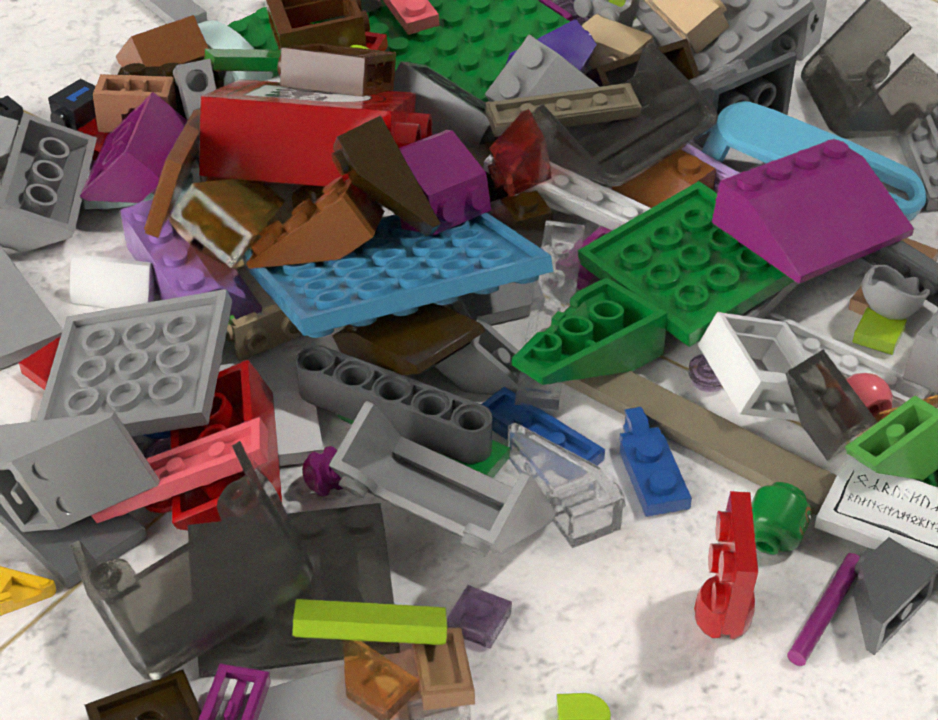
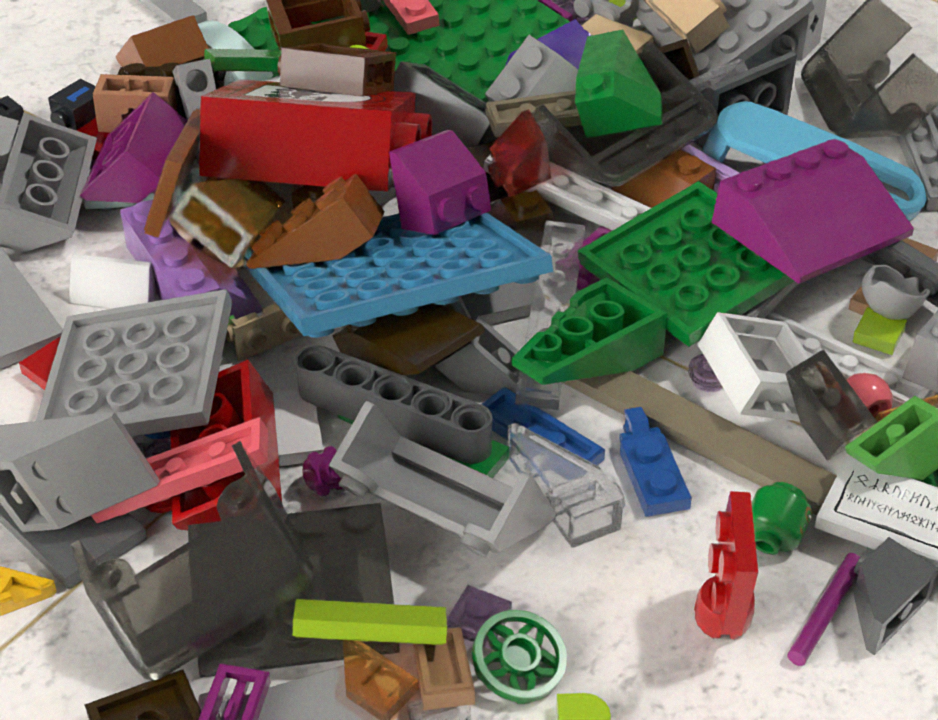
dark brown slope [331,115,441,237] -> none
none -> green wheel [472,610,567,704]
none -> green wedge [575,29,662,138]

